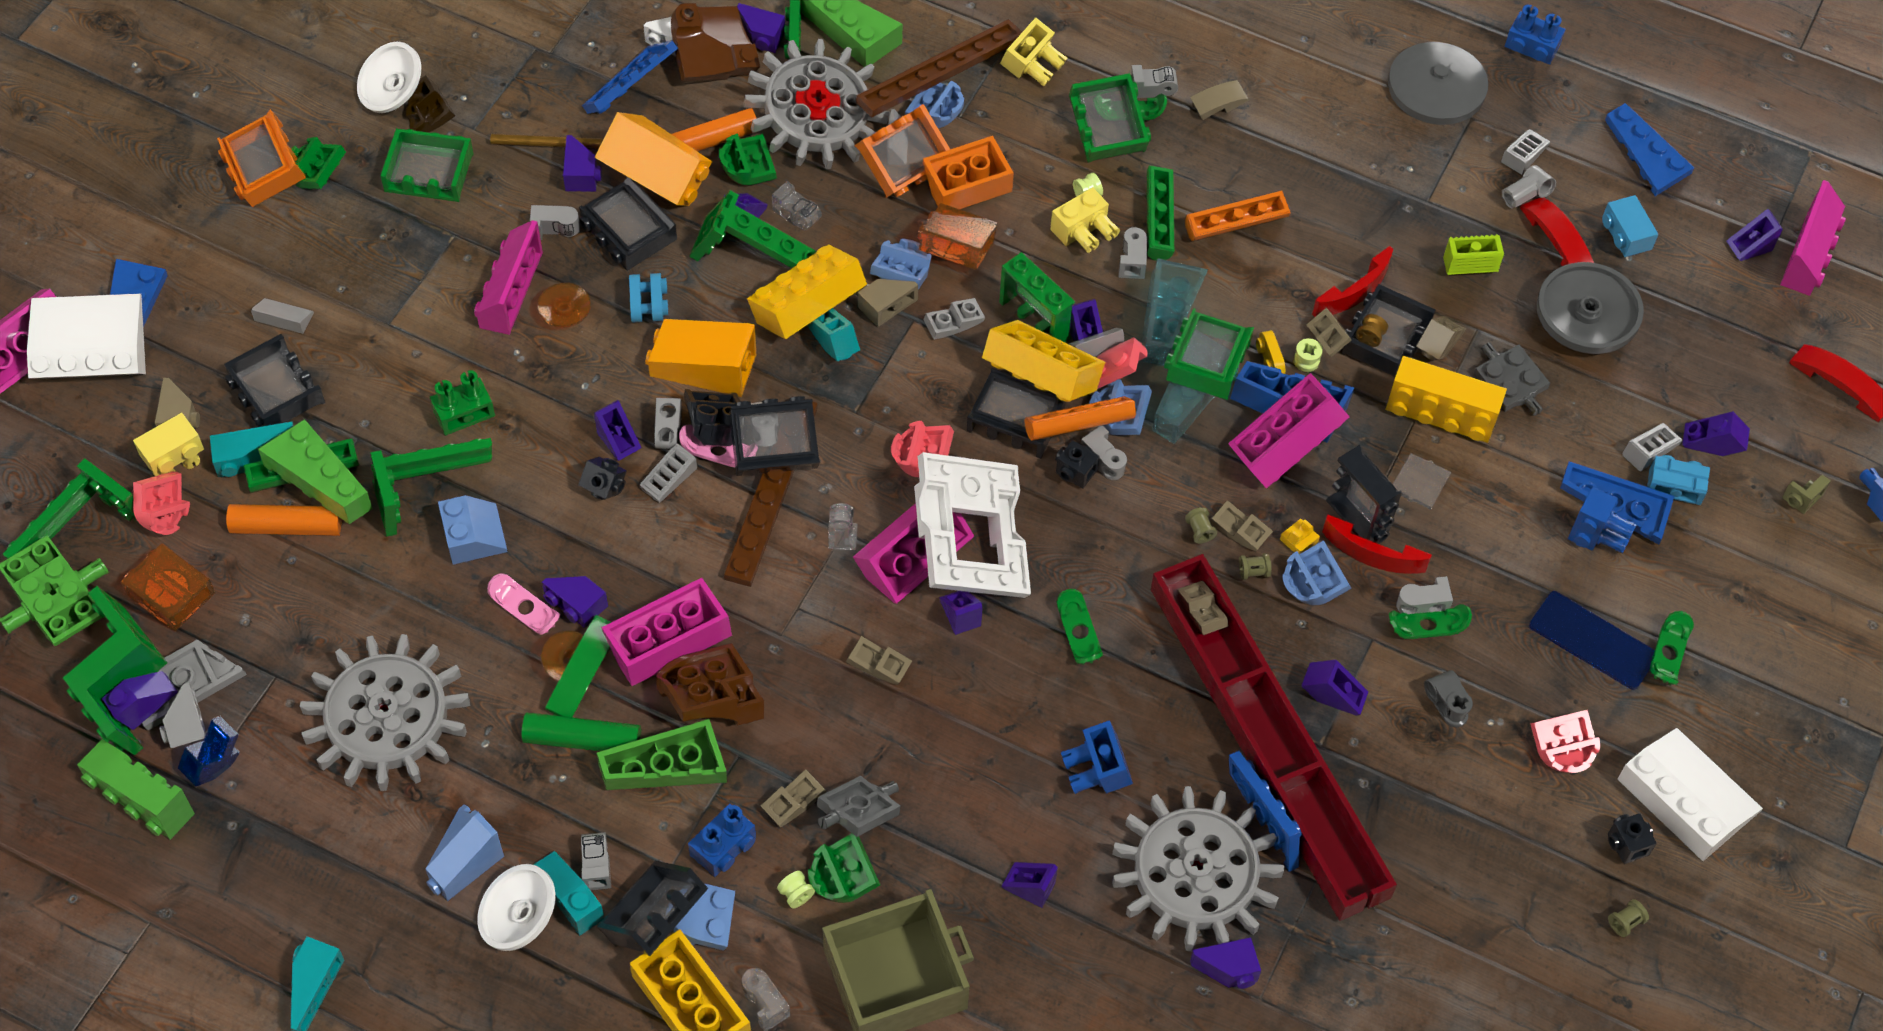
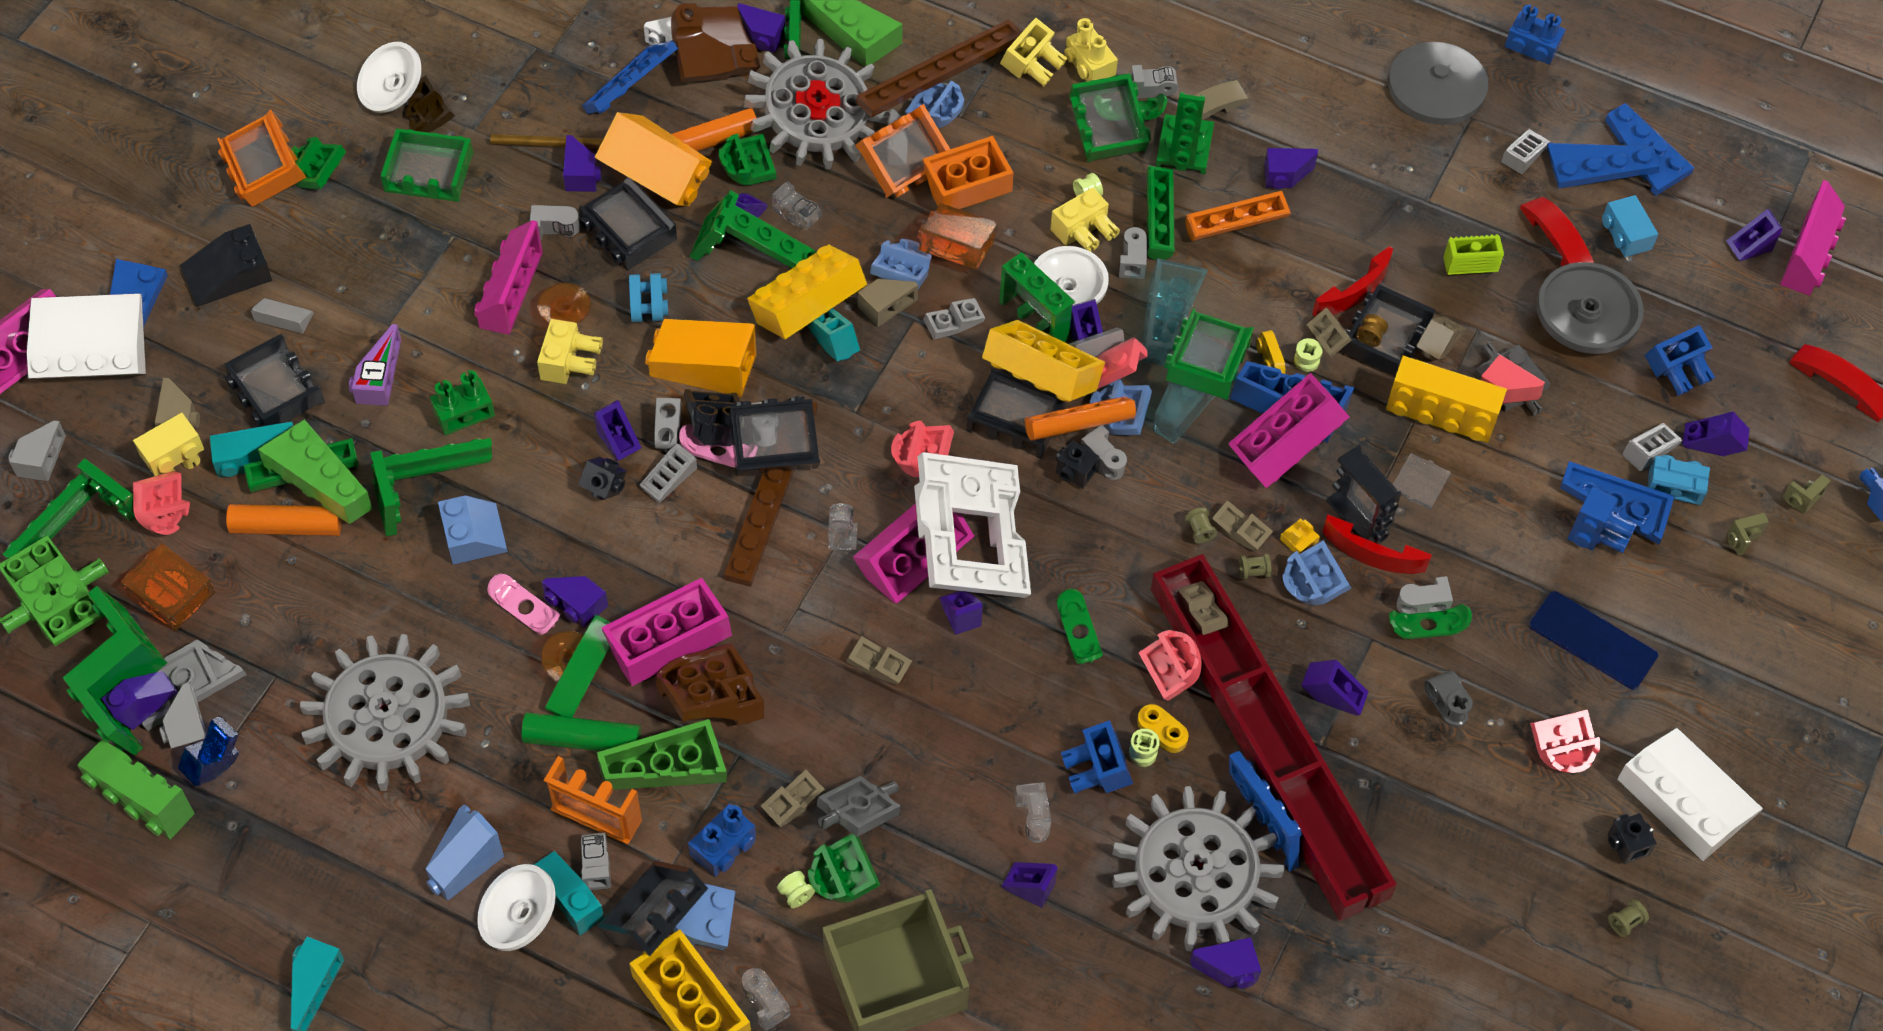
light grey piece [1502,165,1556,209] -> none
green piece [1650,611,1694,686] -> none
none -> light grey slope [9,421,66,481]
none -> black slope [180,224,272,307]
none -> medium lavender slope [349,324,401,406]
none -> light yellow brick [537,319,603,384]
none -> orange window [543,756,642,845]
none -> clear leg [1015,782,1051,843]
none -> white dish [1034,246,1109,305]
none -> light yellow brick [1064,18,1118,81]
none -> yellowish green wheel [1129,729,1159,767]
none -> yellow plate [1137,704,1189,753]
none -> coral slope [1139,630,1202,701]
none -> green bracket [1156,92,1214,174]
none -> dark purple slope [1264,148,1318,189]
none -> coral slope [1481,355,1545,404]
none -> blue wing [1547,143,1660,189]
none -> blue brick [1644,325,1716,396]
none -> olive bracket [1727,513,1769,556]

